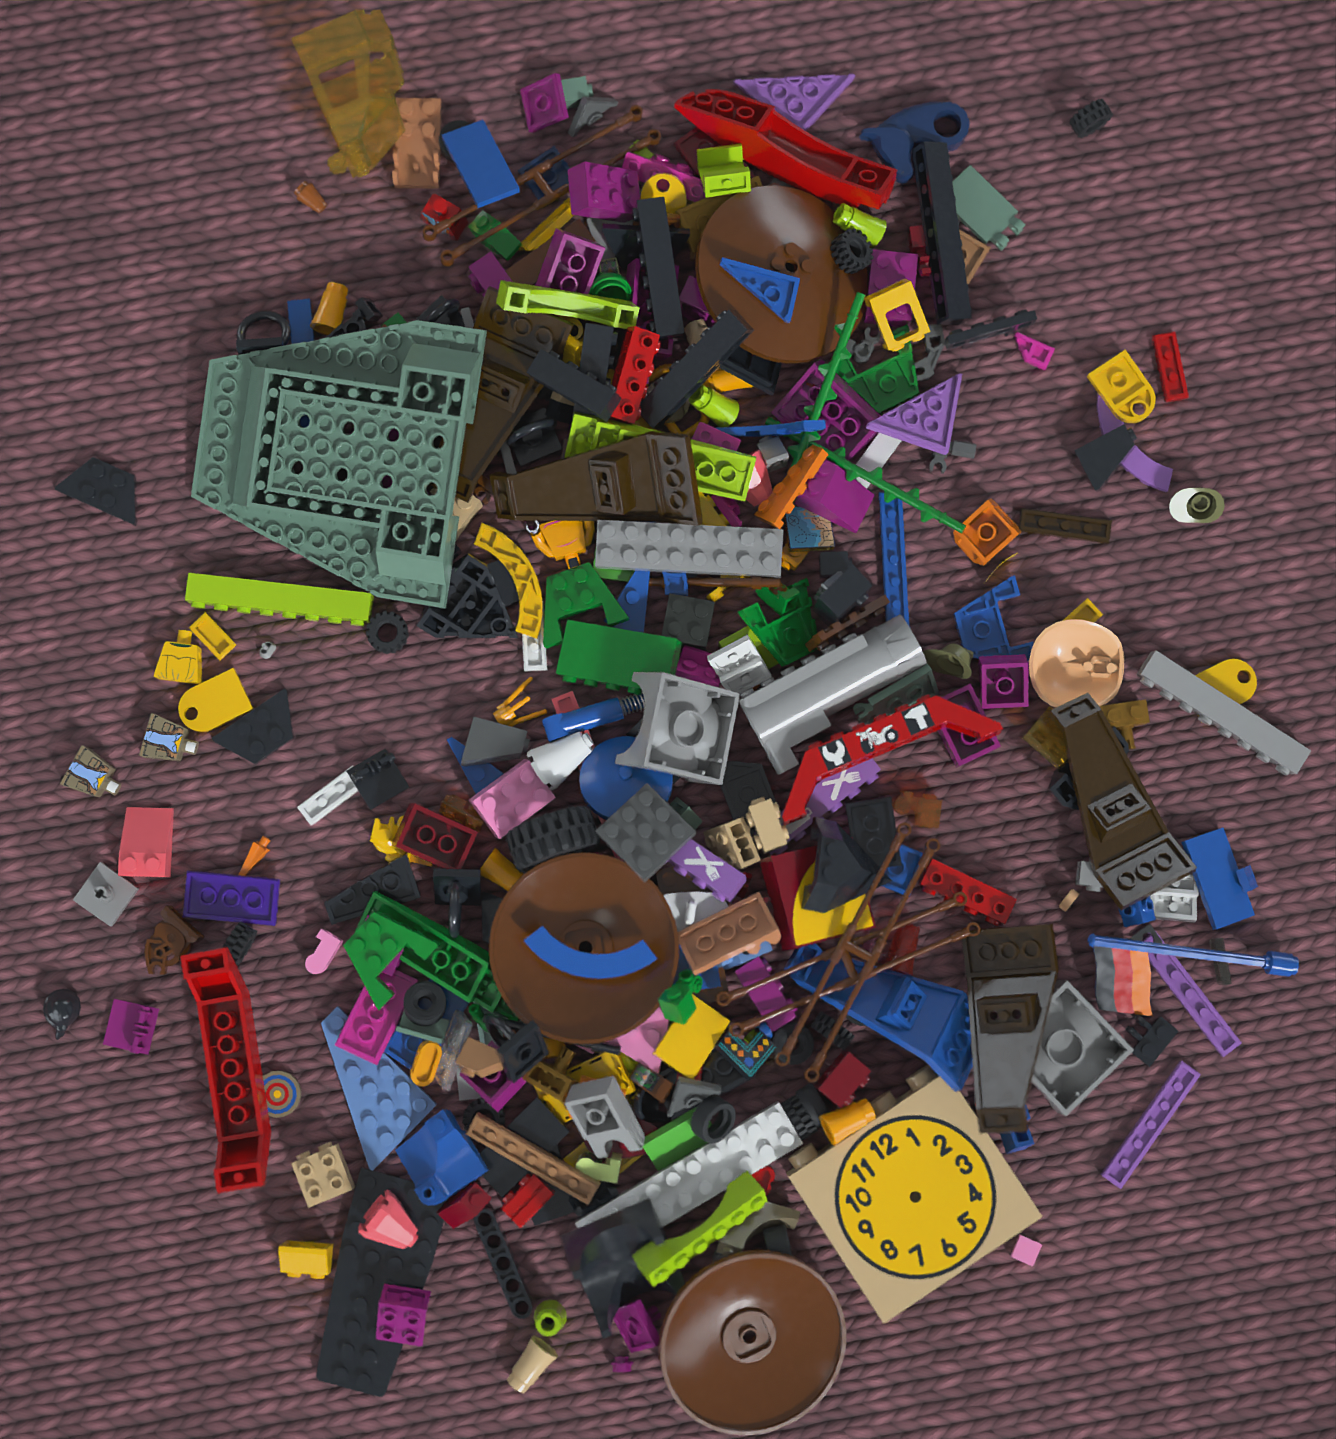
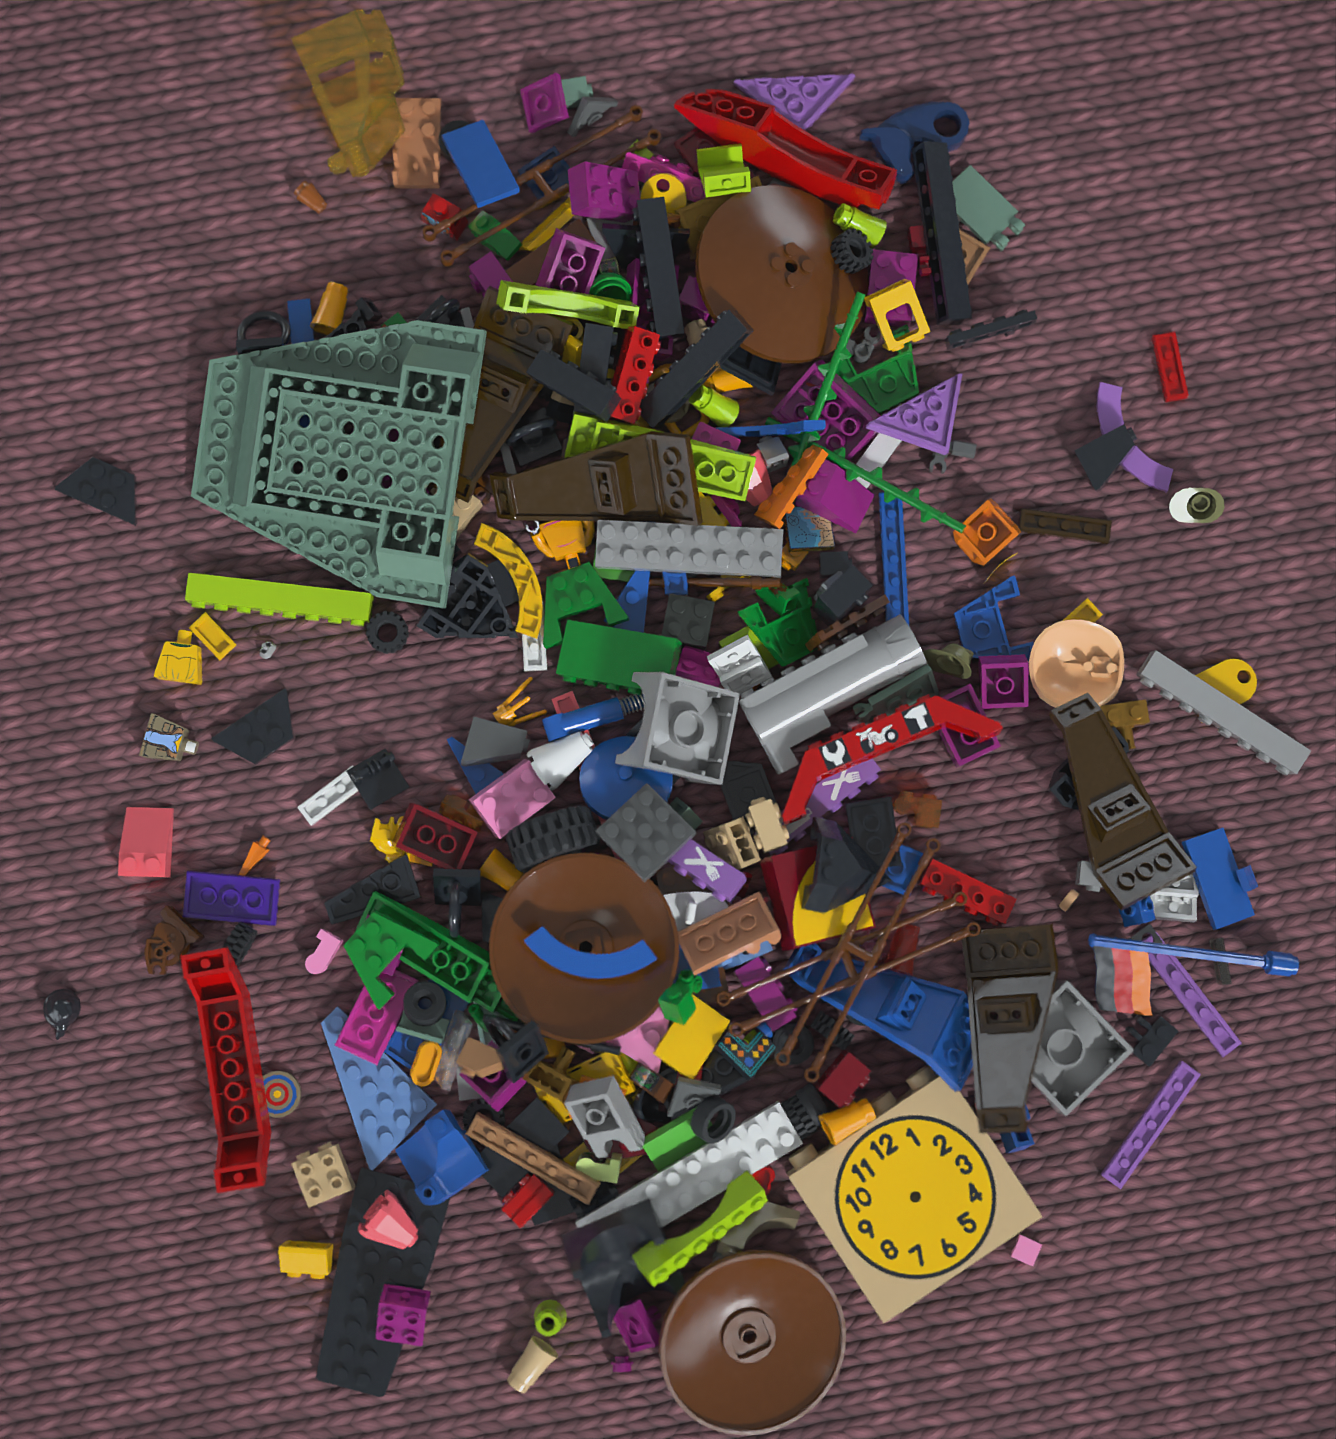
torso [60,745,122,798] -> none
light grey tile [73,862,140,927] -> none
magenta hinge [103,999,160,1055] -> none
yellow tile [178,668,254,732] -> none
dark red slope [436,1181,492,1229] -> none
black beam [474,1206,534,1319] -> none
blue wing [719,257,800,323] -> none
black tyre [763,1225,792,1256] -> none
dark grey piece [914,324,945,382] -> none
dark pink tile [1014,332,1055,370] -> none
clear yellow brick [1022,706,1068,769] -> none
black tyre [1069,99,1113,138] -> none
yellow tile [1086,350,1156,423] -> none

